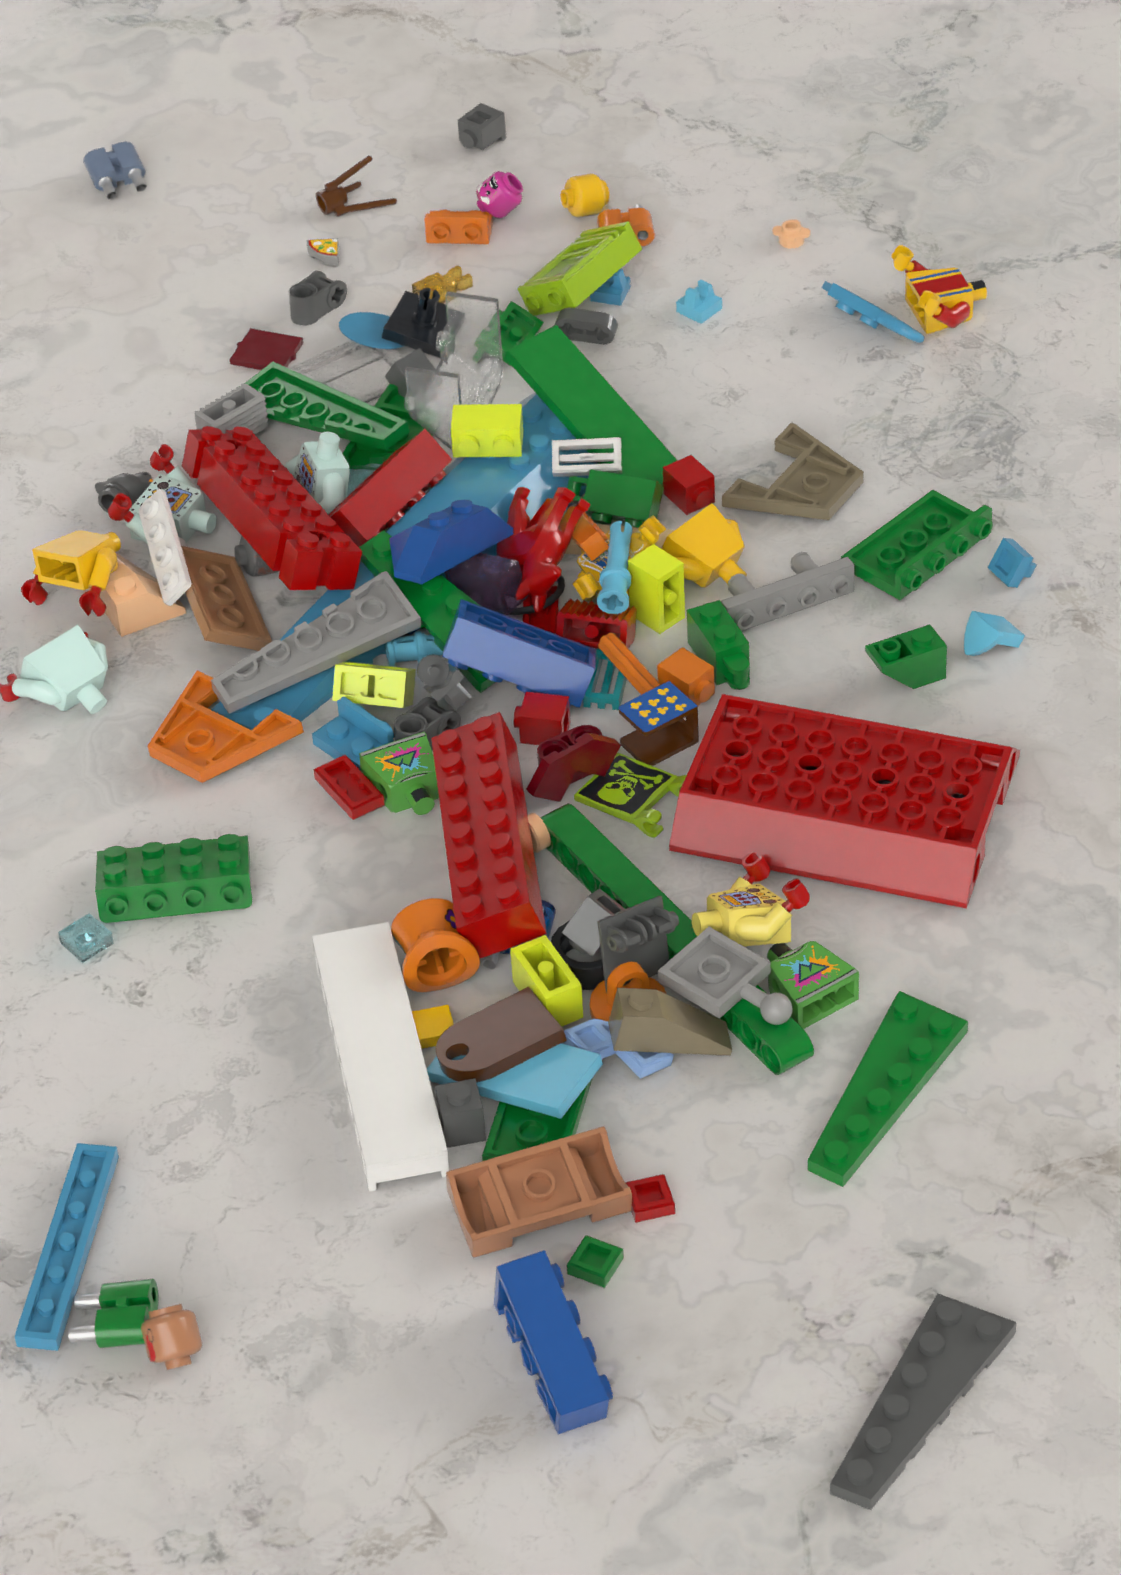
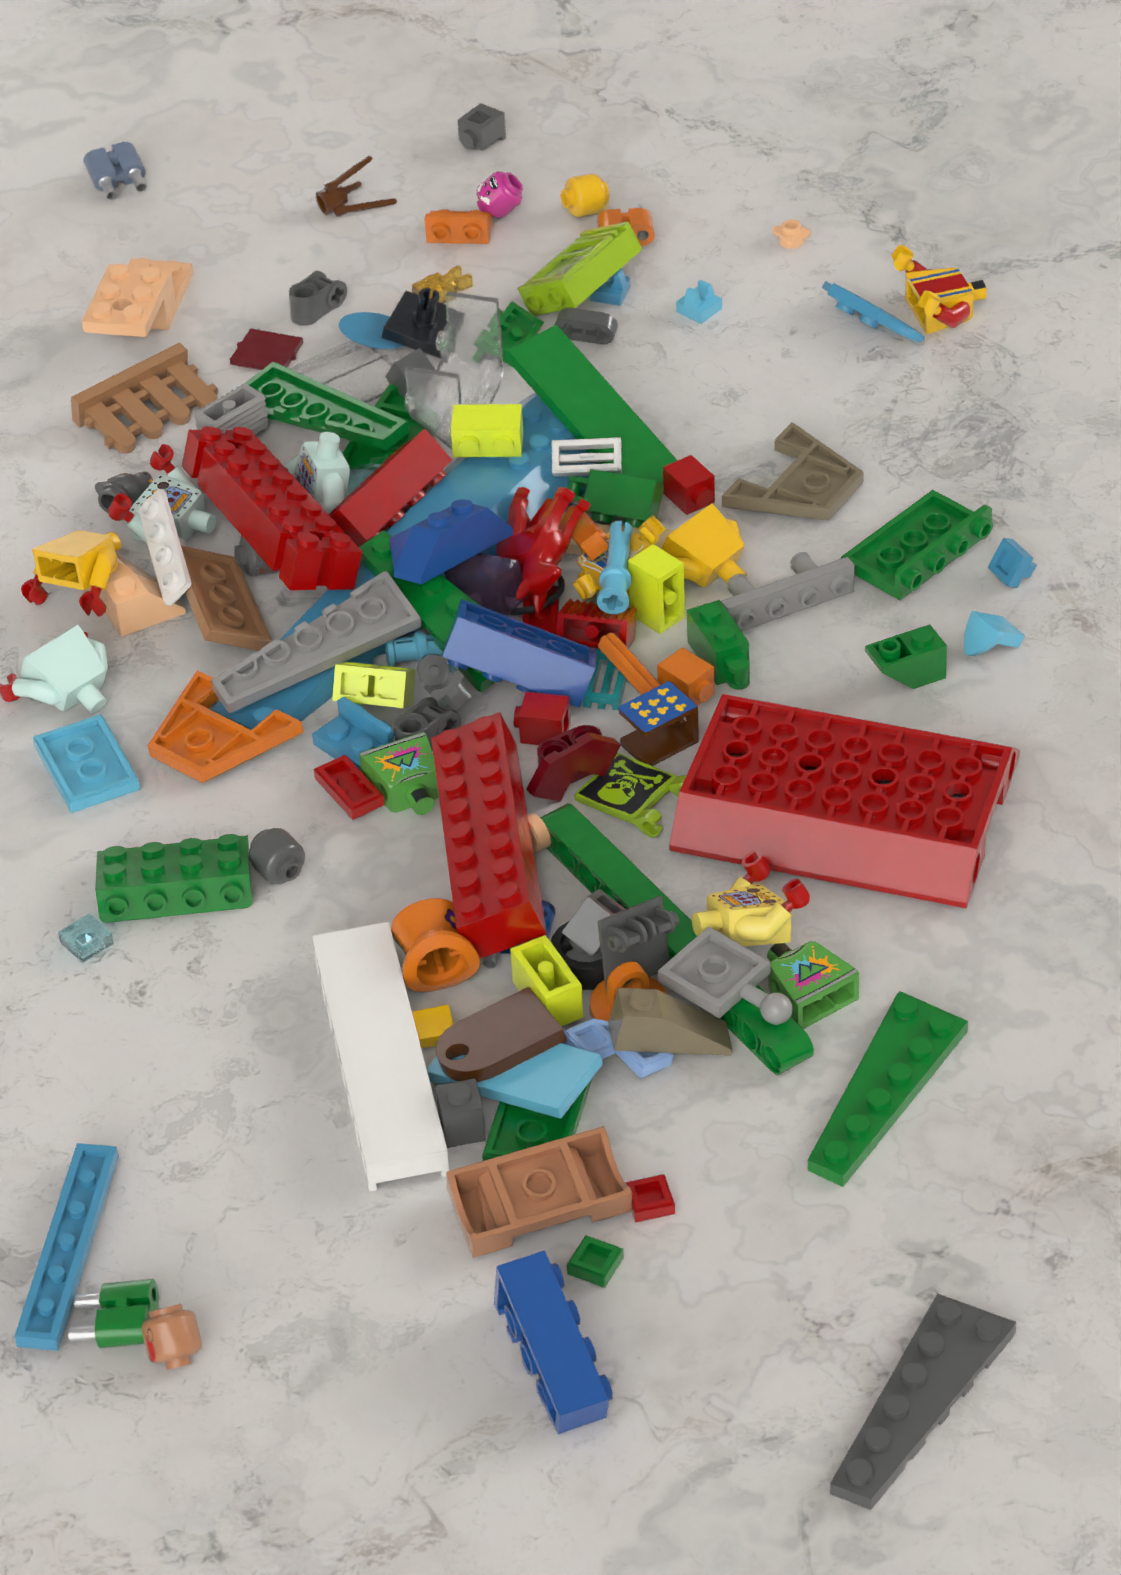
tile [306,238,339,266] -> none
none -> medium azure tile [33,714,141,813]
none -> medium nougat fence [71,342,218,453]
none -> light nougat bracket [82,258,193,337]
none -> dark grey head [249,828,305,884]

